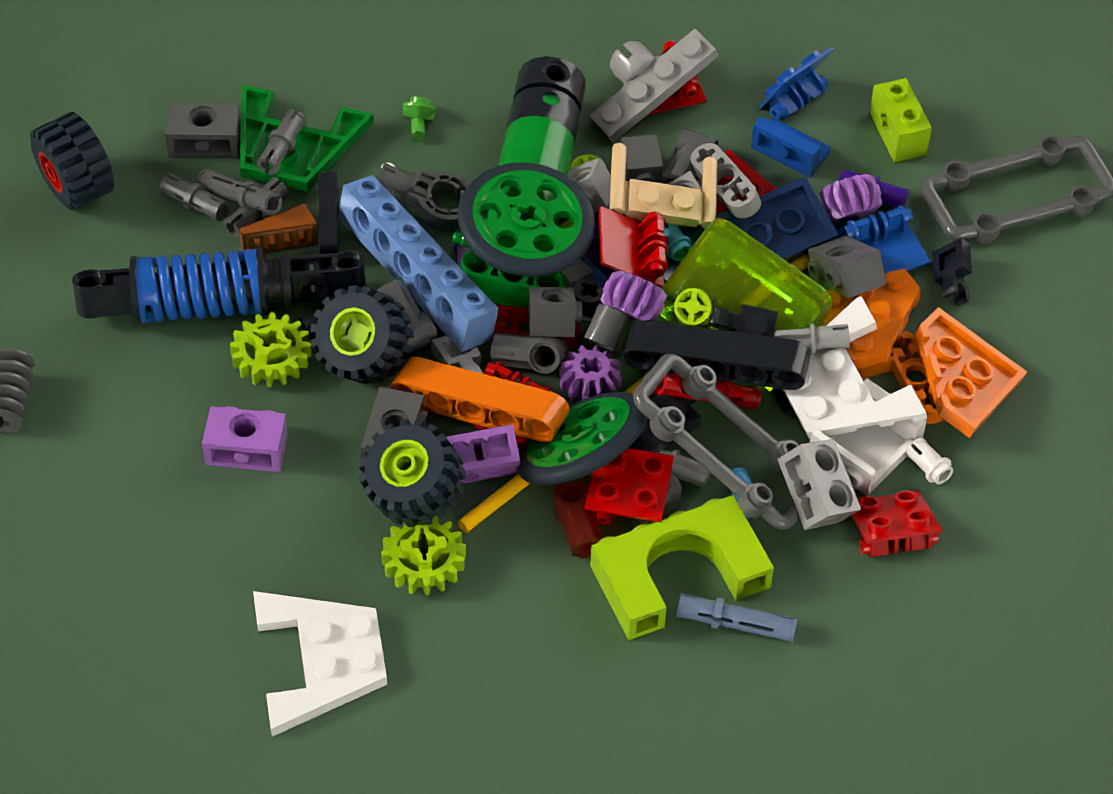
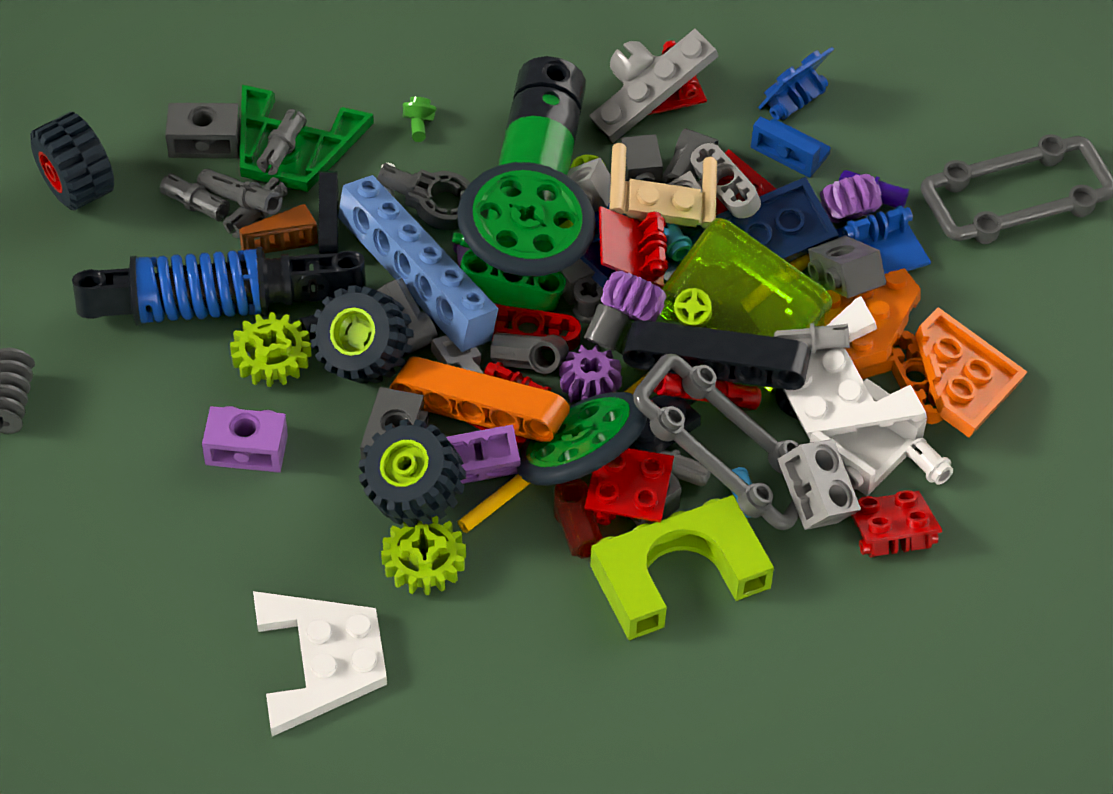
dark grey brick [528,287,582,337] -> none
sand blue pin [676,592,798,643] -> none
black plate [710,304,778,337] -> none
lime brick [869,78,932,163] -> none
black plate [932,238,972,306] -> none

